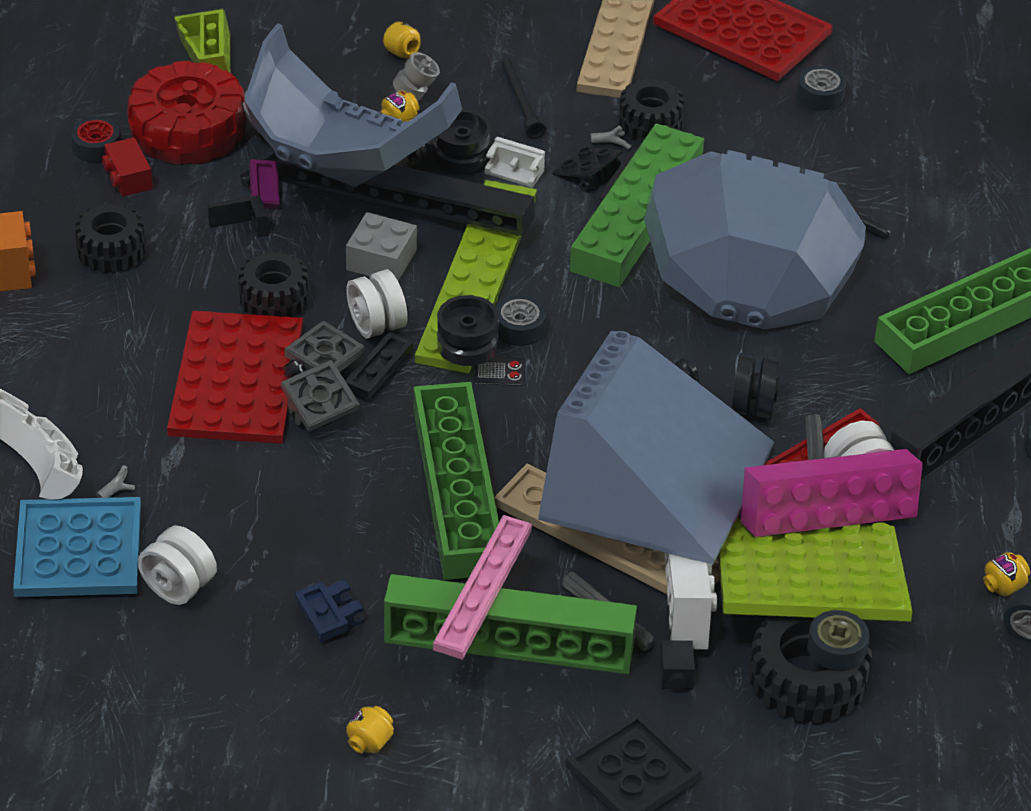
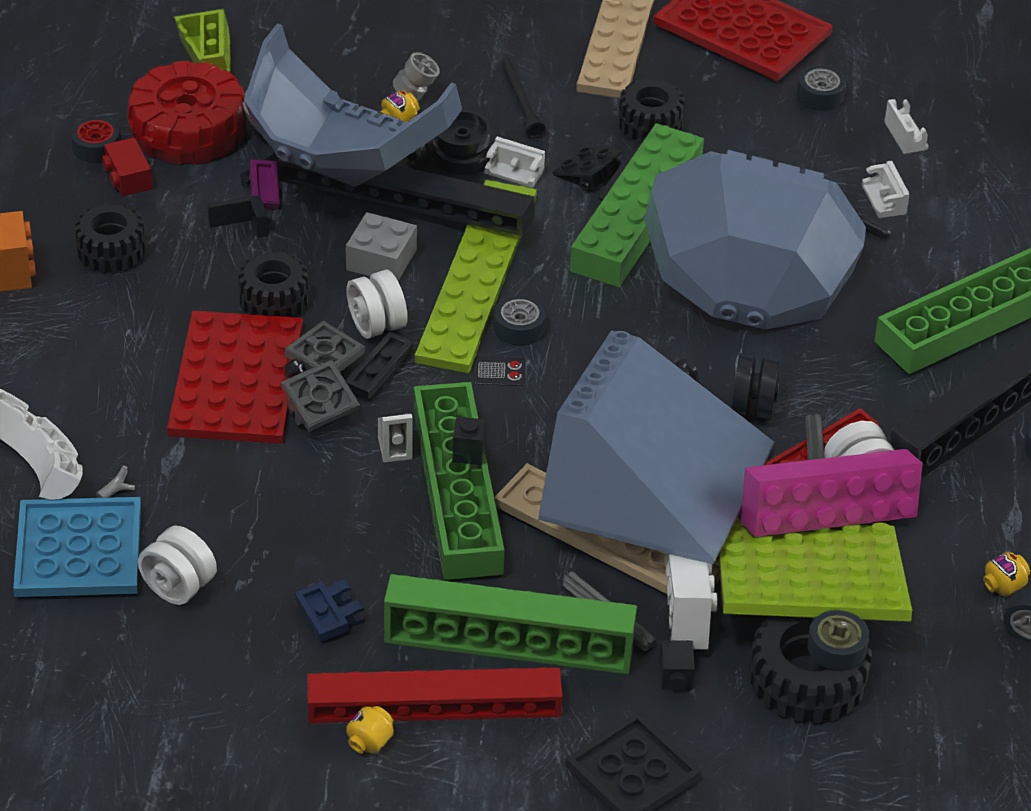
yellow head [383,22,420,58] -> none
bright pink tile [433,515,532,660] -> none
black wheel [437,295,499,366] -> none
light grey bar [591,126,631,150] -> none
none -> red brick [308,667,562,723]
none -> white slope [378,414,412,462]
none -> black brick [452,417,486,465]
none -> white hinge [862,161,909,218]
none -> white hinge [885,99,928,154]

